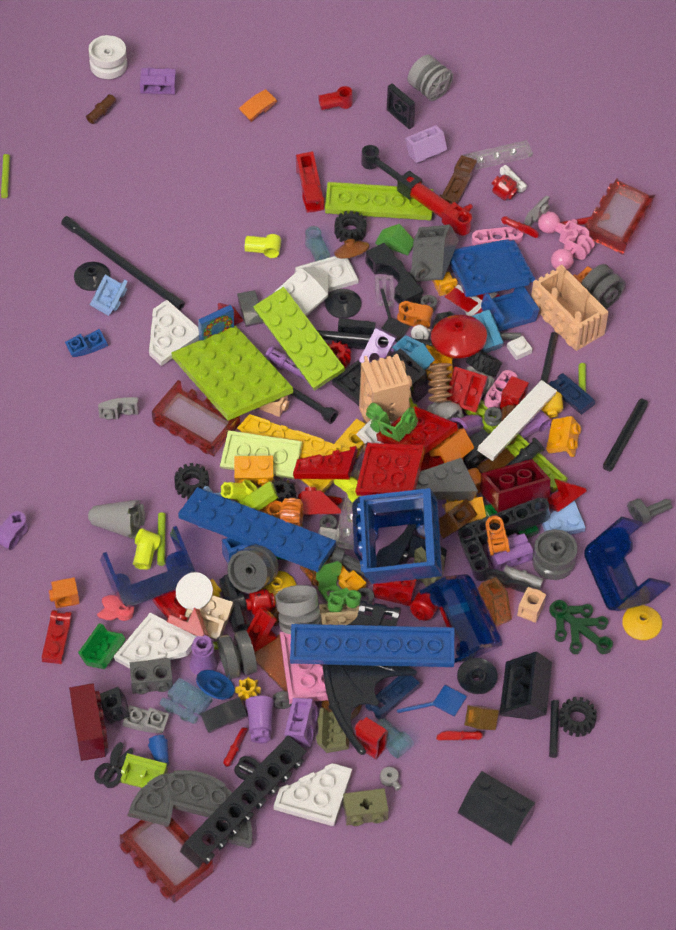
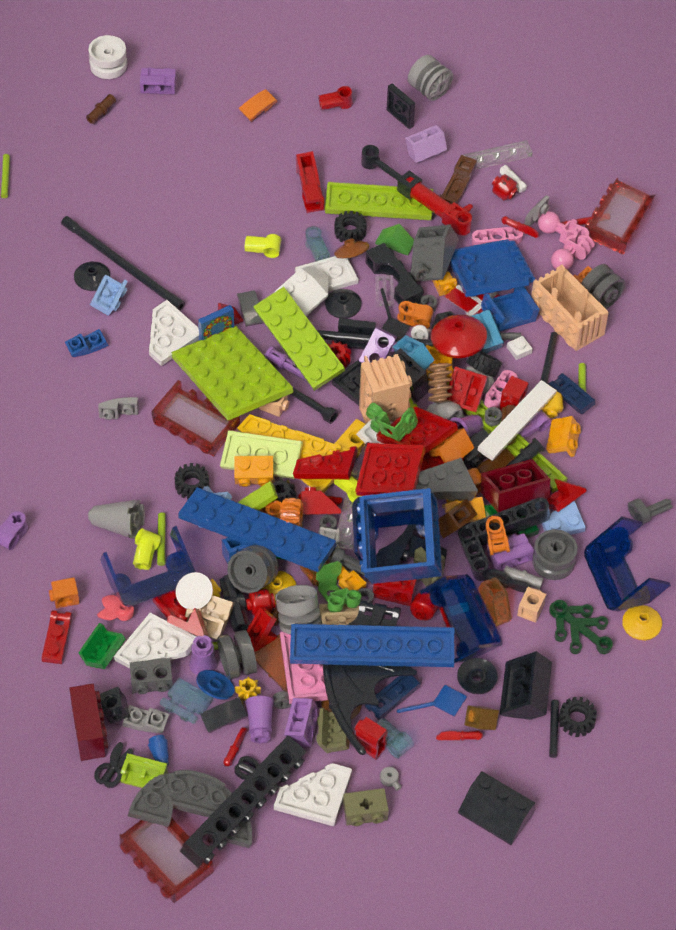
neon yellow piece [220,479,257,502] -> none
black axle [603,398,648,472] -> none

